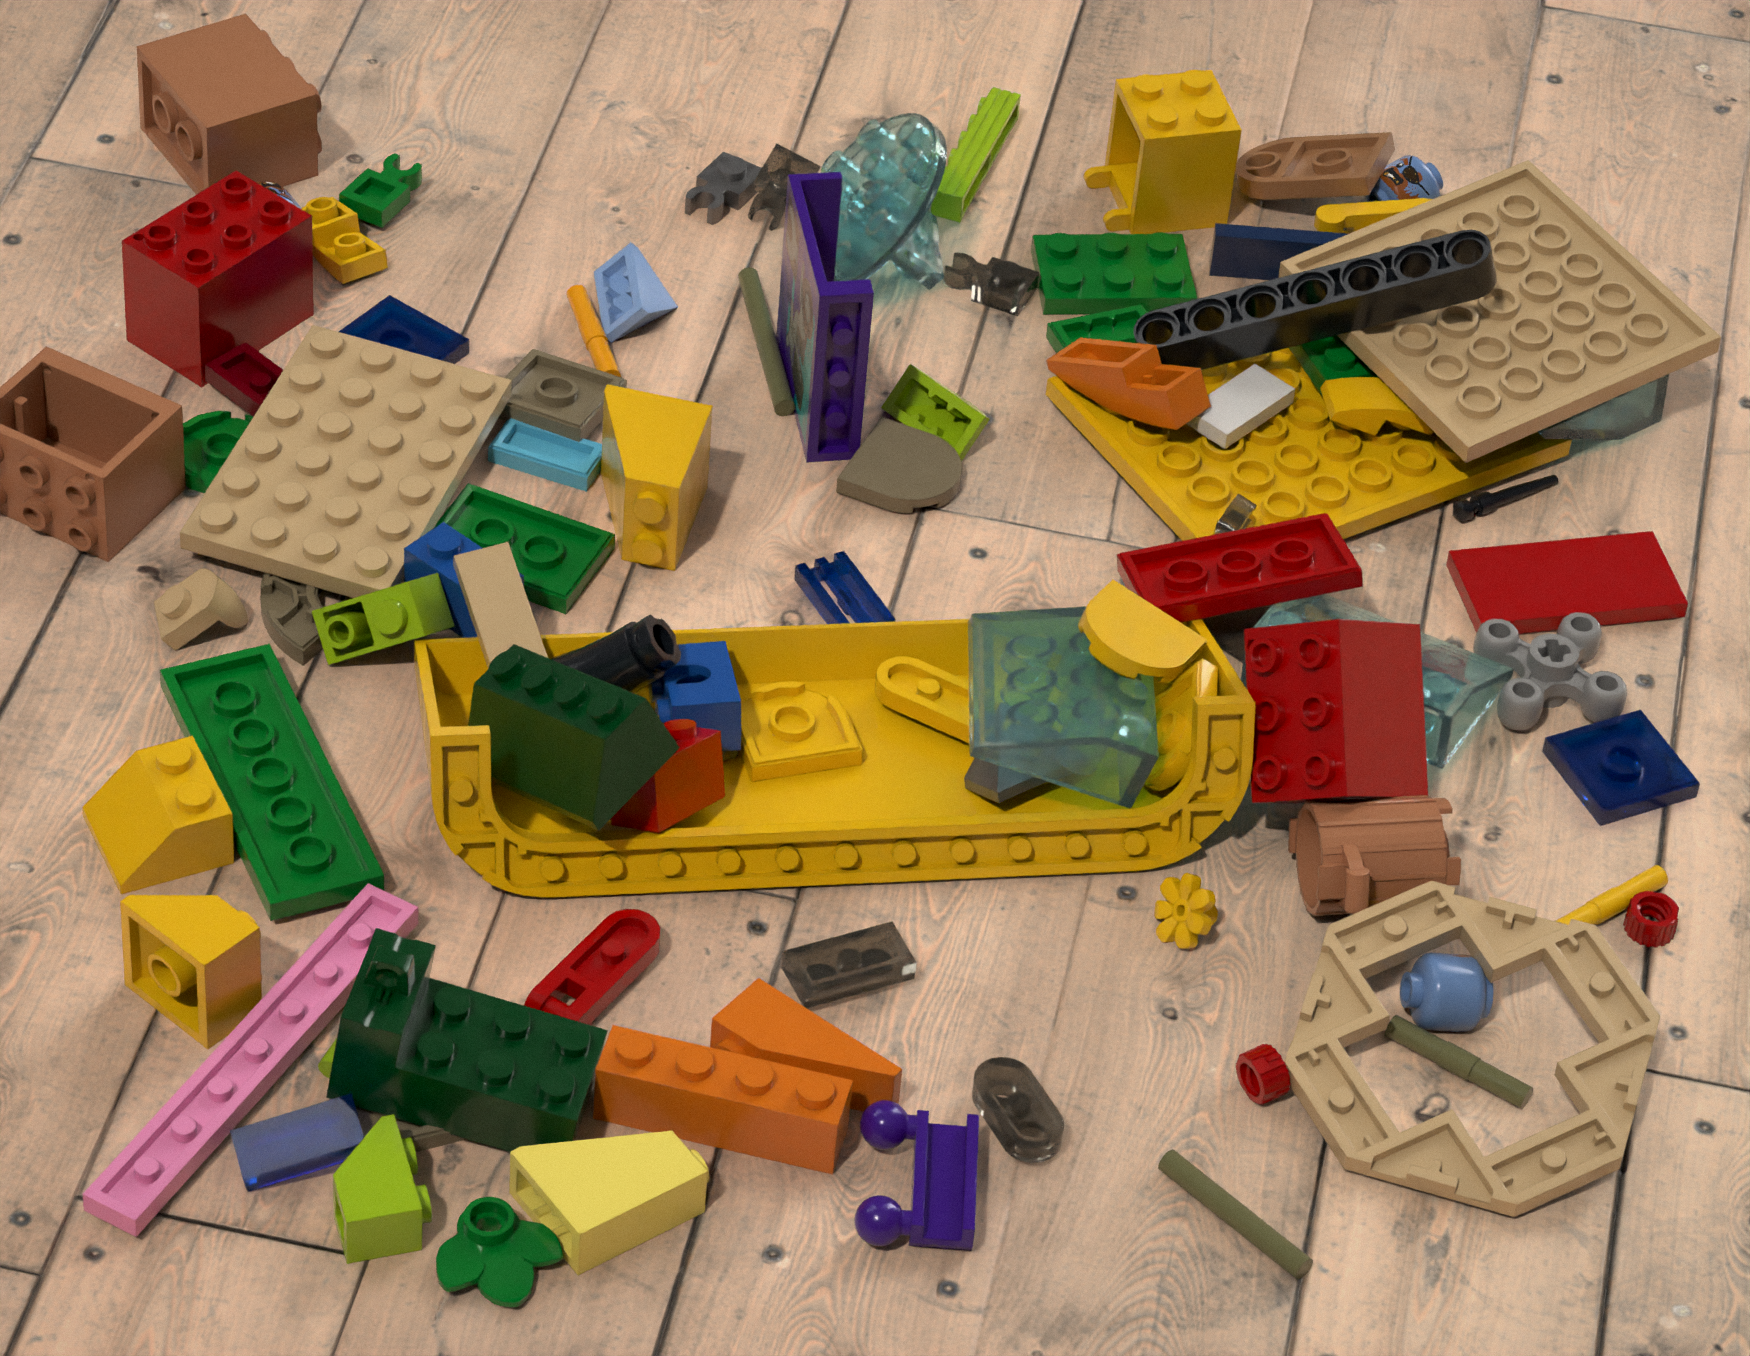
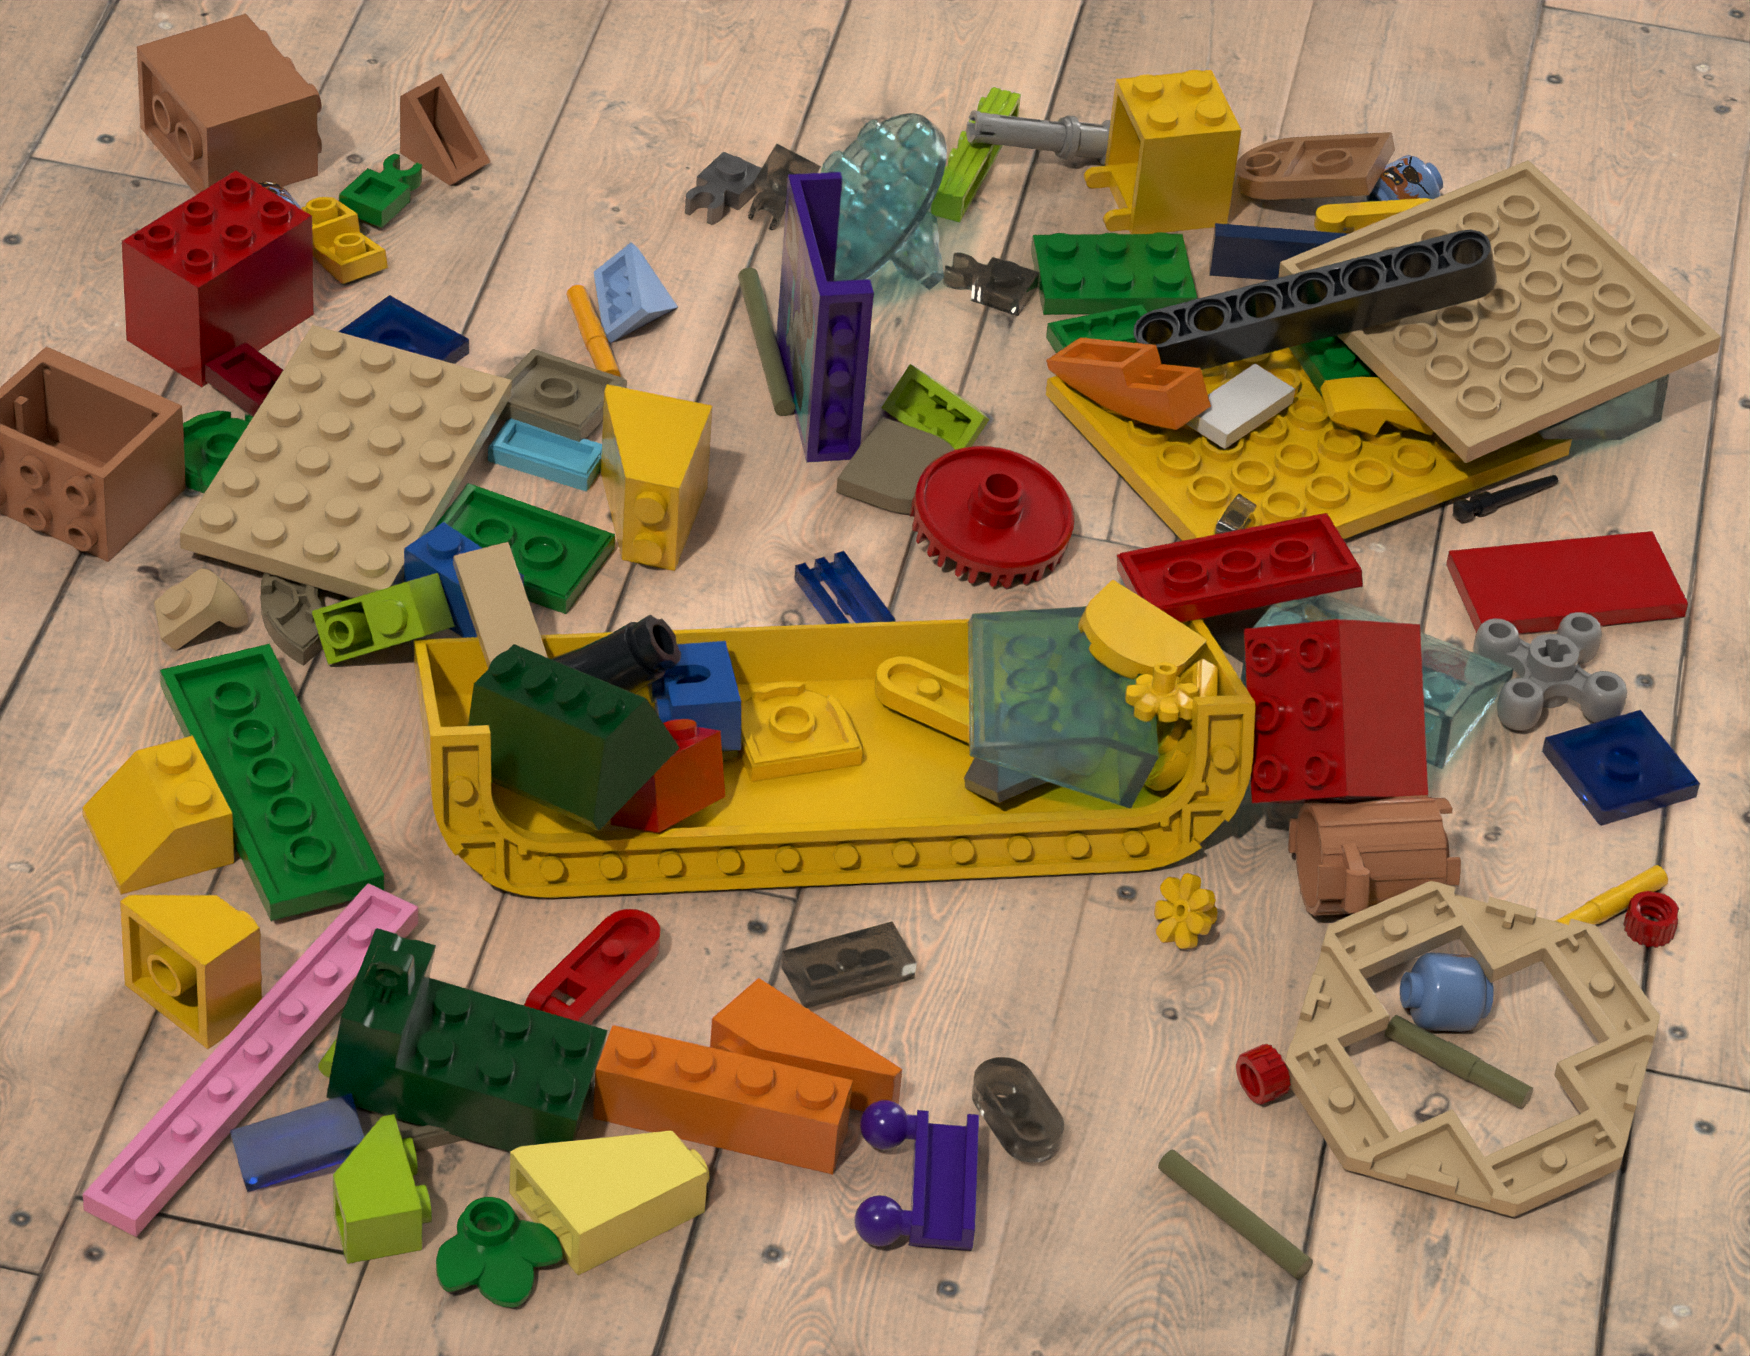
none -> nougat slope [400,73,490,185]
none -> red wheel [909,446,1075,589]
none -> light grey pin [966,110,1110,165]
none -> yellow plant [1125,662,1198,722]

